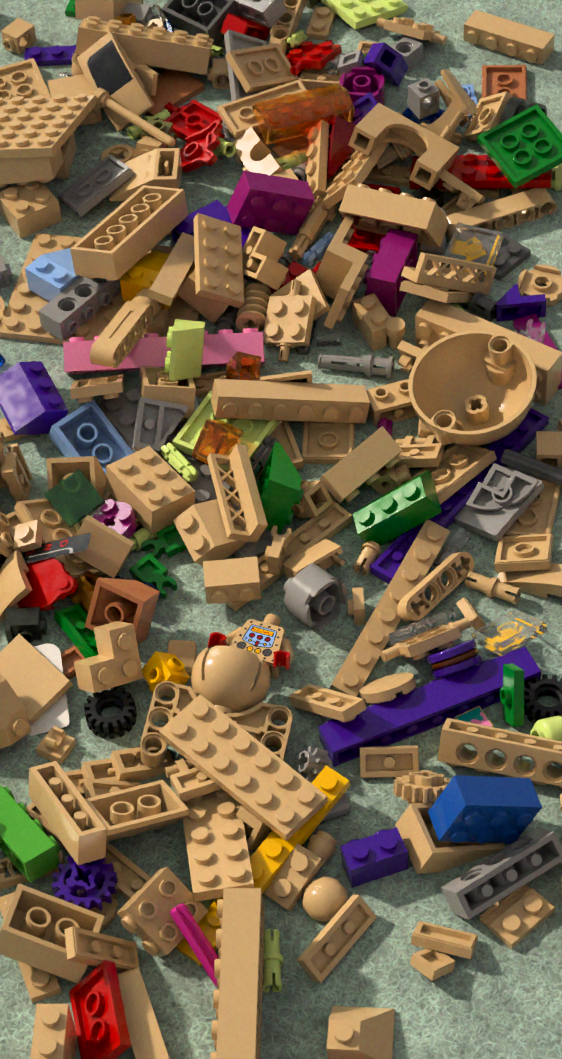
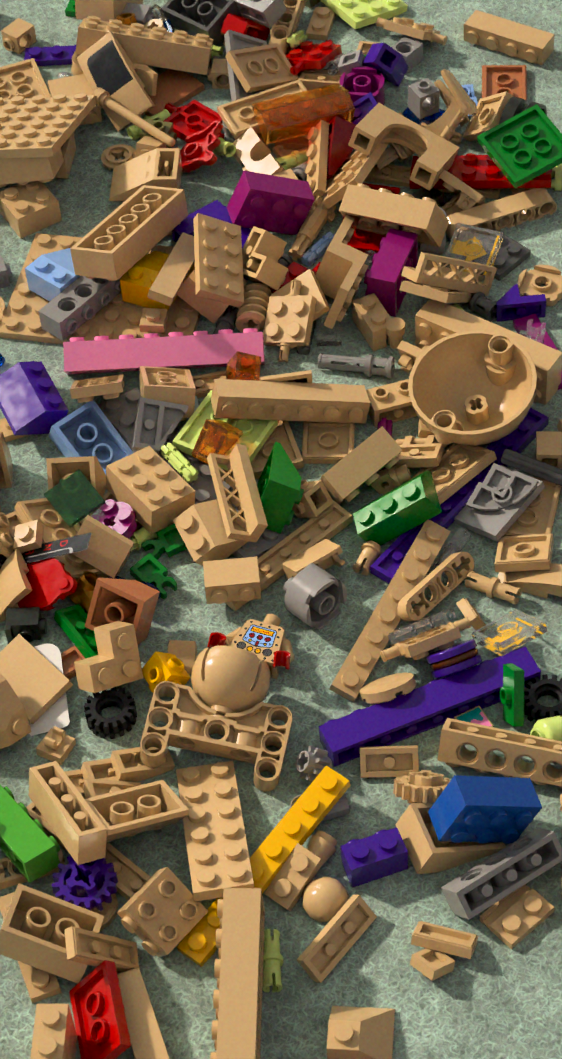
tan plate [1,443,33,503] -> none
light grey tile [57,155,135,217] -> none
tan piece [90,288,161,368] -> none
tan plate [159,694,328,841] -> none
yellowish green slope [164,319,205,381] -> none
tan plate [164,758,222,802] -> none
dark pink axle [170,903,219,987] -> none
tan panel [236,805,272,851] -> none
dark grey axle [250,436,279,478] -> none
tan plate [264,525,292,575] -> none
tan plate [288,684,366,722] -> none
tan plate [347,587,365,625] -> none

